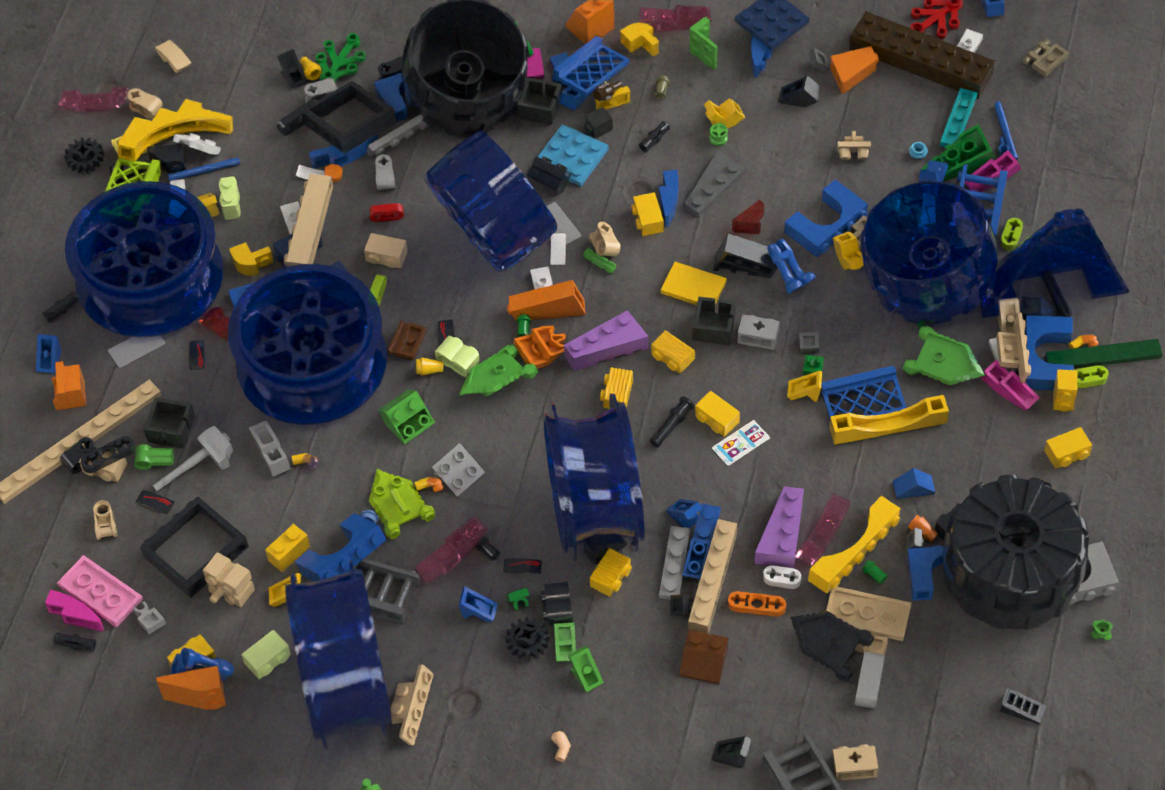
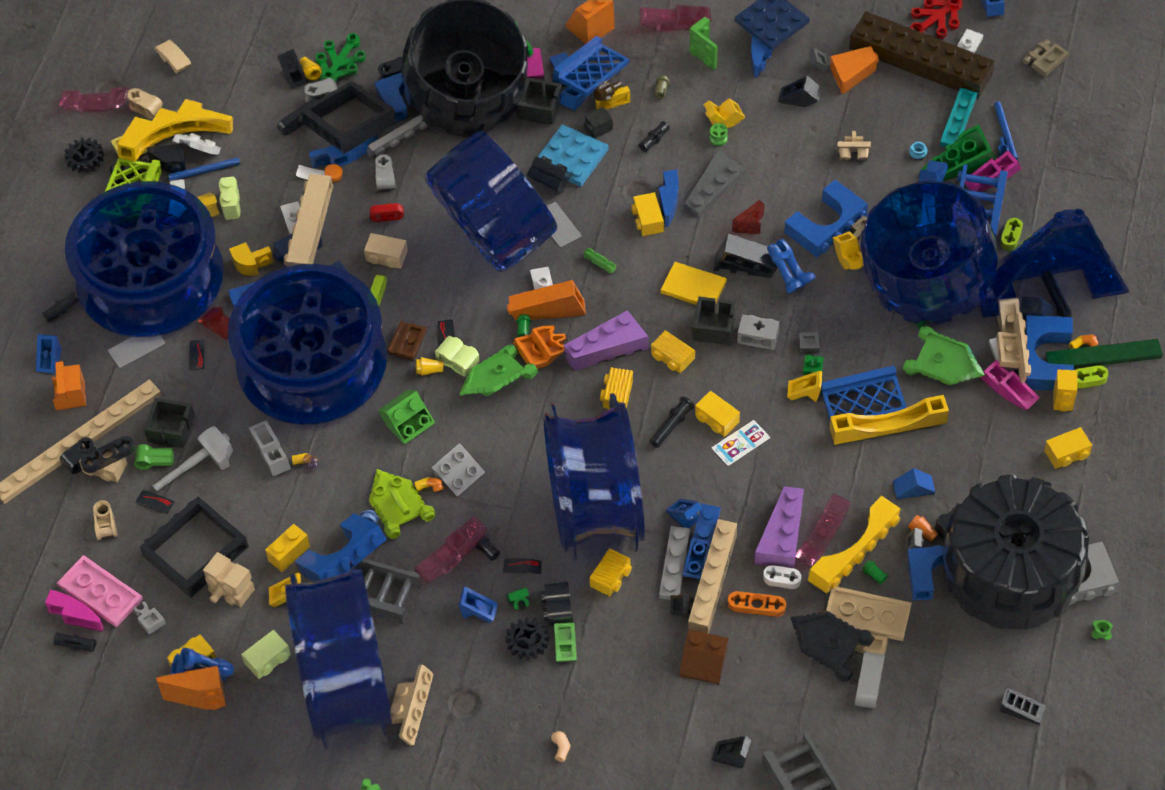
white sticker [550,233,566,265] -> none
bright green slope [568,646,604,693] -> none
black slope [583,529,628,565] -> none
tan piece [589,222,620,257] -> none
yellow brick [620,23,659,56] -> none
tan brick [832,745,878,781] -> none

